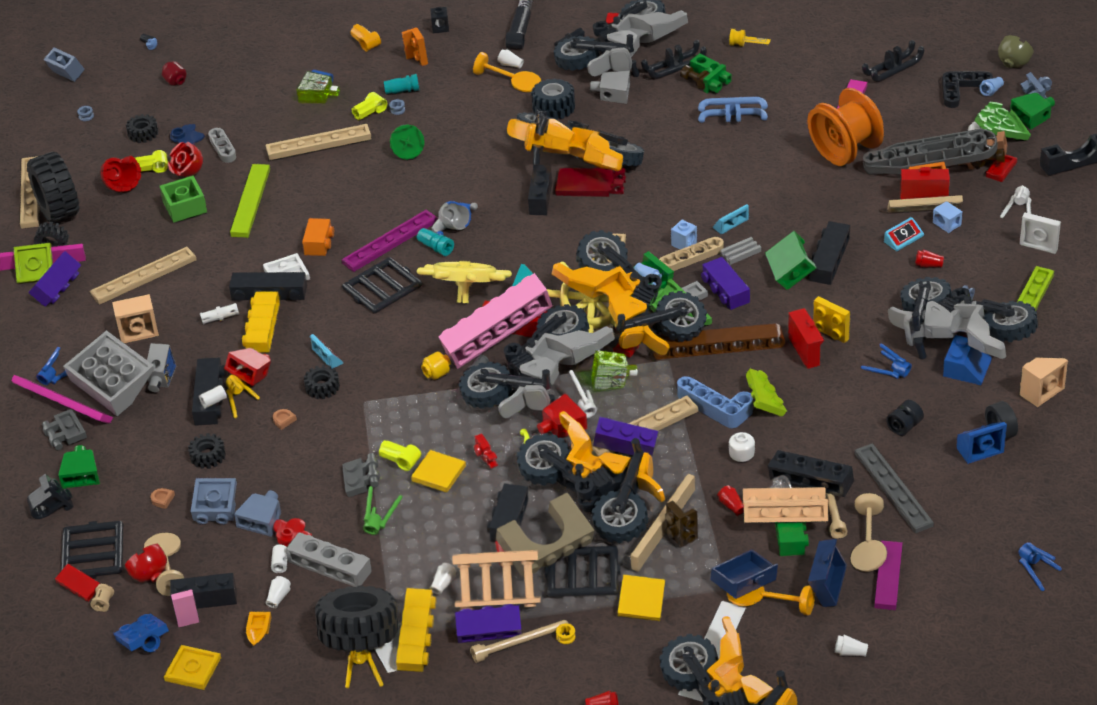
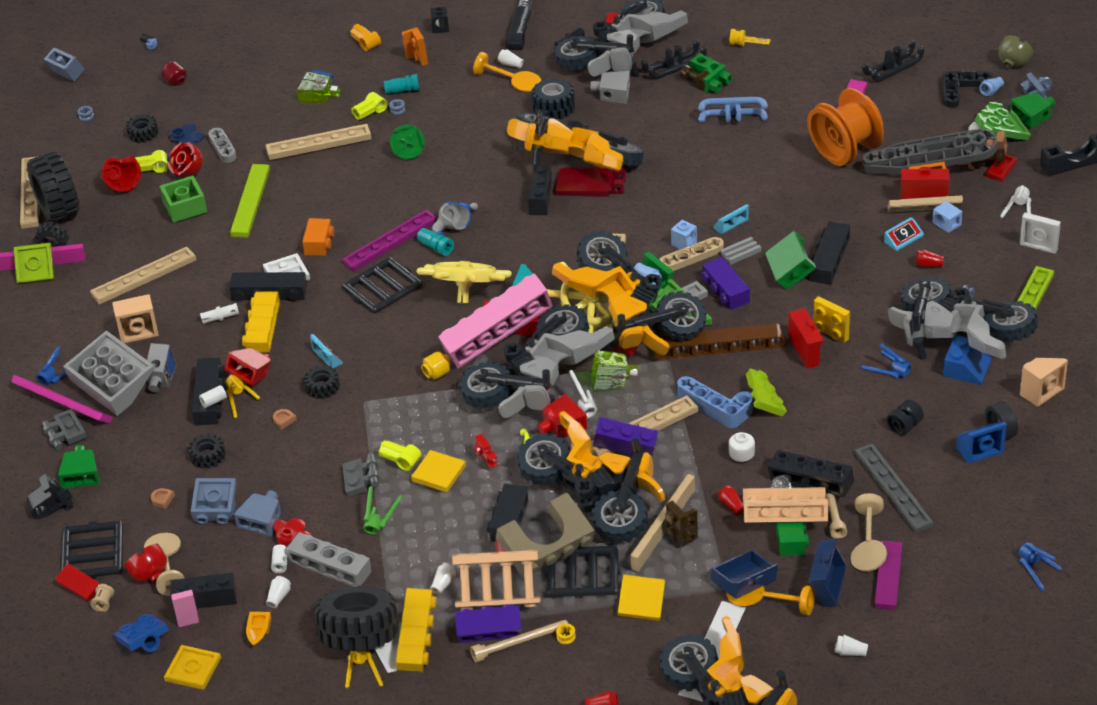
dark purple brick [28,251,81,307] -> none

